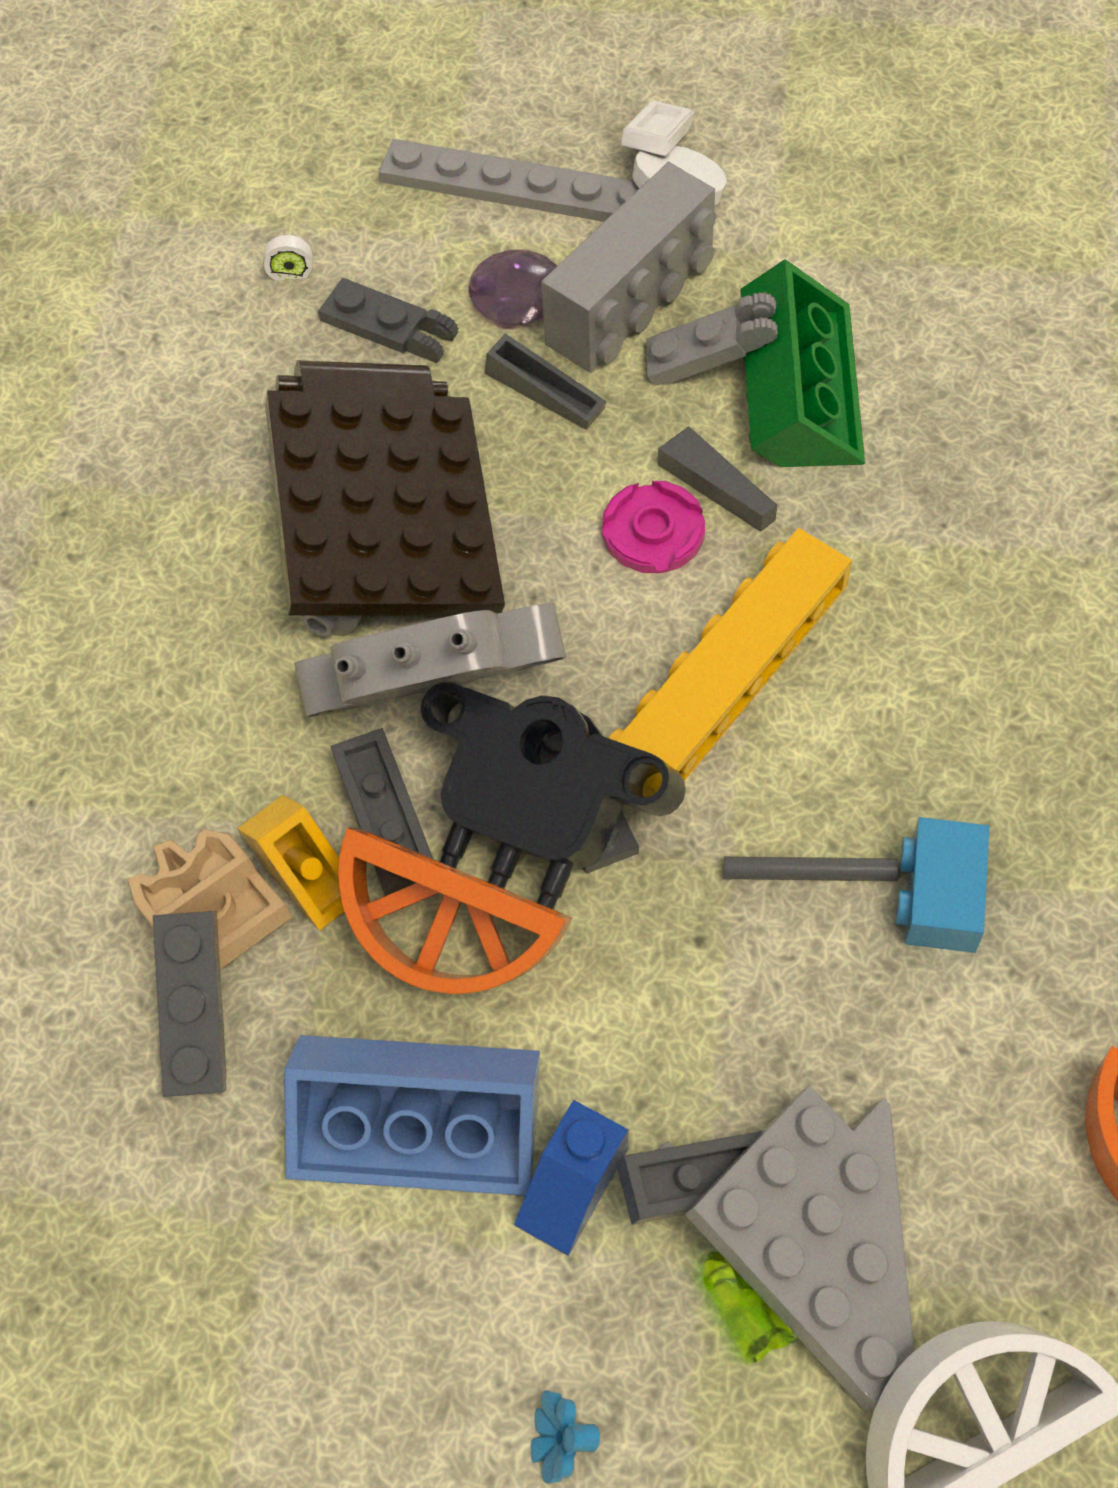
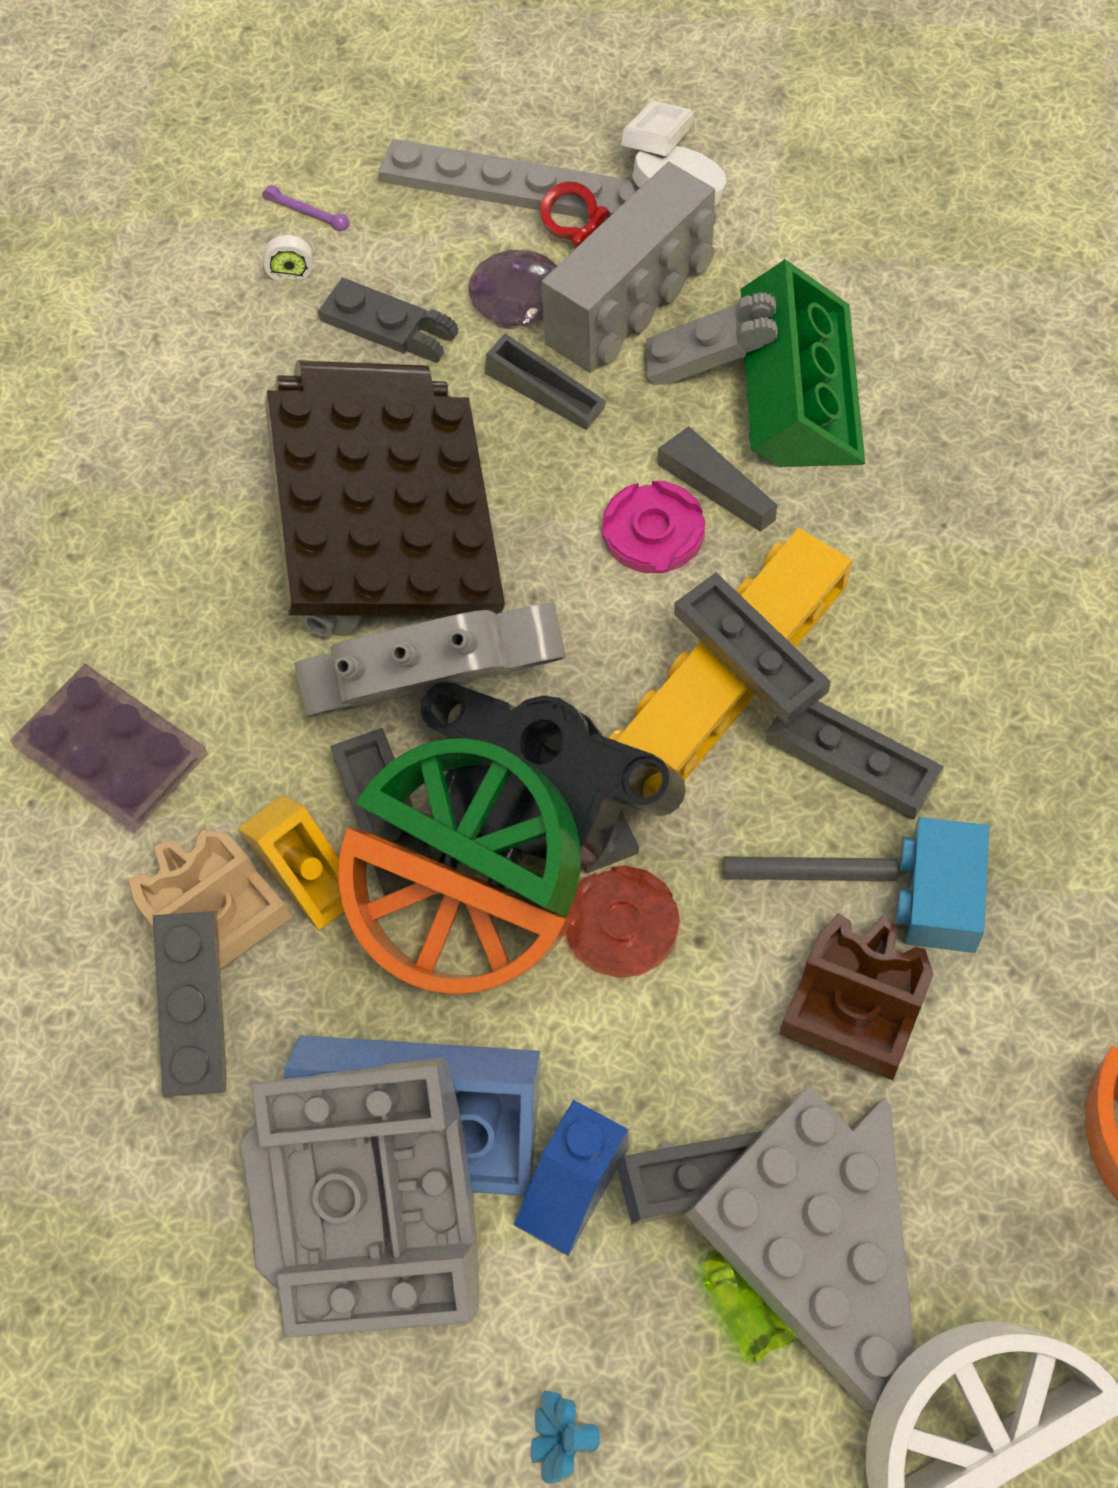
none -> plate [10,663,208,834]
none -> light grey slope [239,1058,479,1338]
none -> medium lavender hinge [262,185,350,231]
none -> green window [355,738,581,917]
none -> red piece [540,181,610,249]
none -> clear red tile [566,865,680,978]
none -> dark grey plate [674,572,831,725]
none -> dark grey plate [766,701,944,819]
none -> reddish brown plate [779,913,934,1080]

